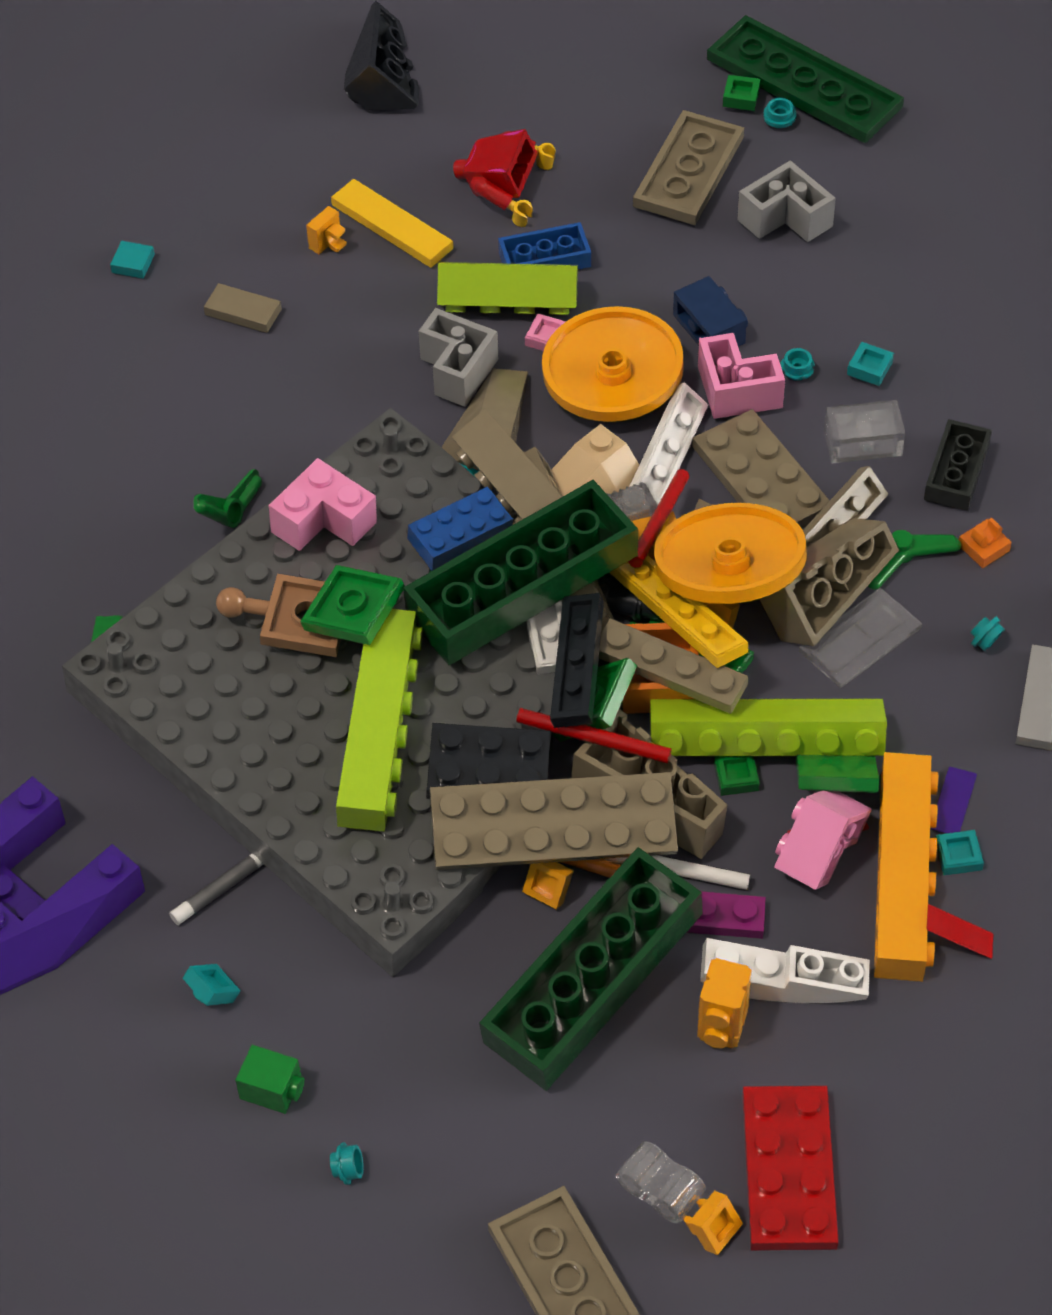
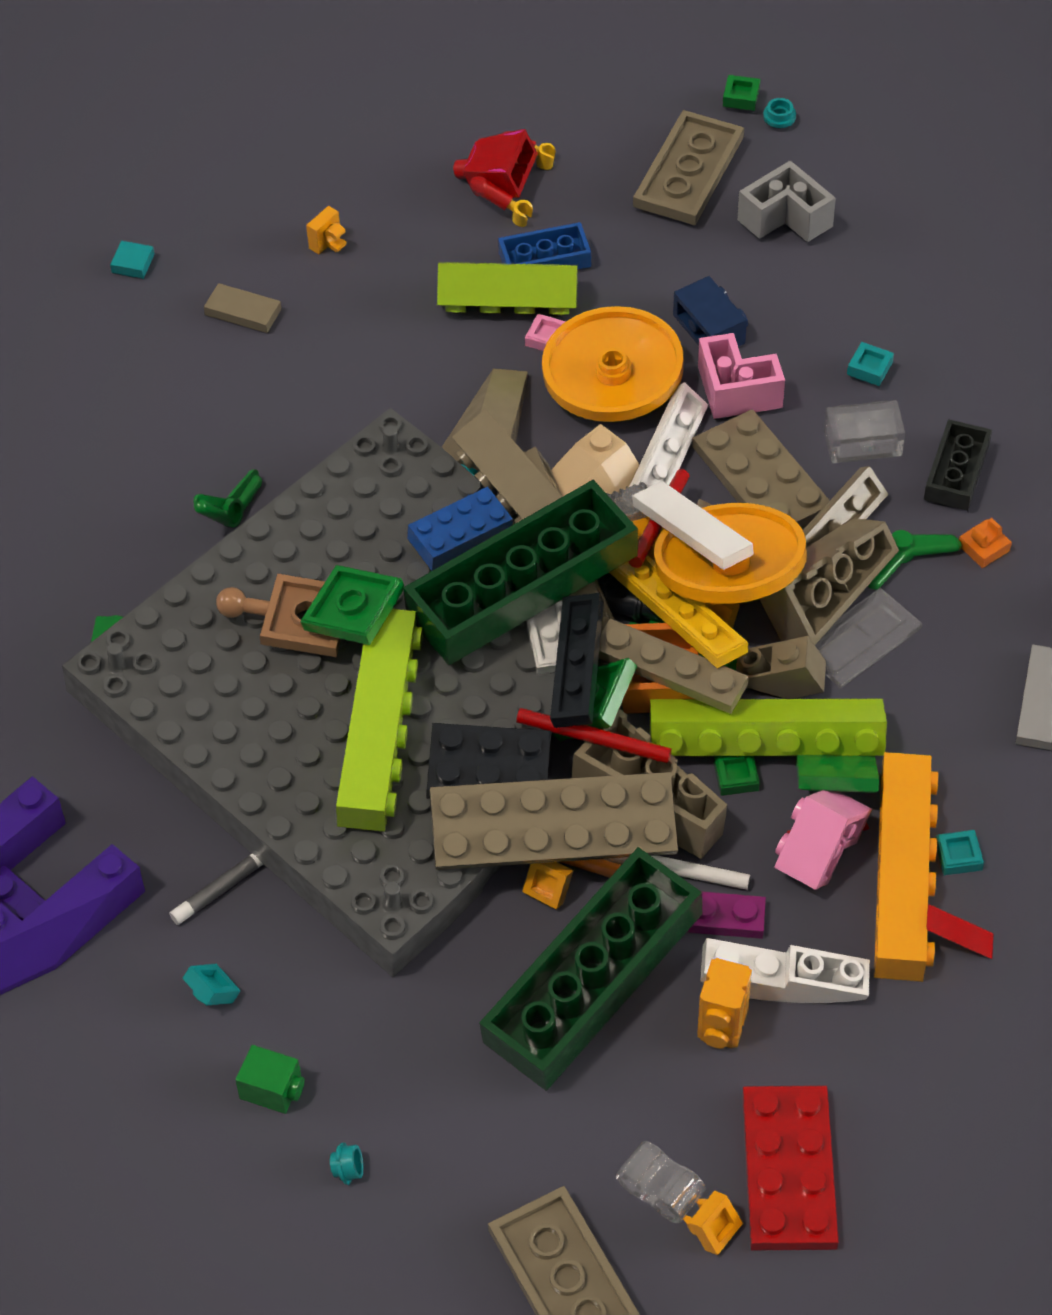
bright pink brick [269,458,377,551] -> none
yellow tile [331,179,453,268] -> none
black wedge [344,1,420,110] -> none
light grey brick [418,308,499,407] -> none
dark green plate [707,15,904,144] -> none
teal plate [780,348,815,380] -> none
dark purple sticker [930,766,977,833] -> none
teal plate [970,616,1005,651] -> none
none -> white tile [632,481,754,570]
none -> dark tan slope [736,636,826,699]

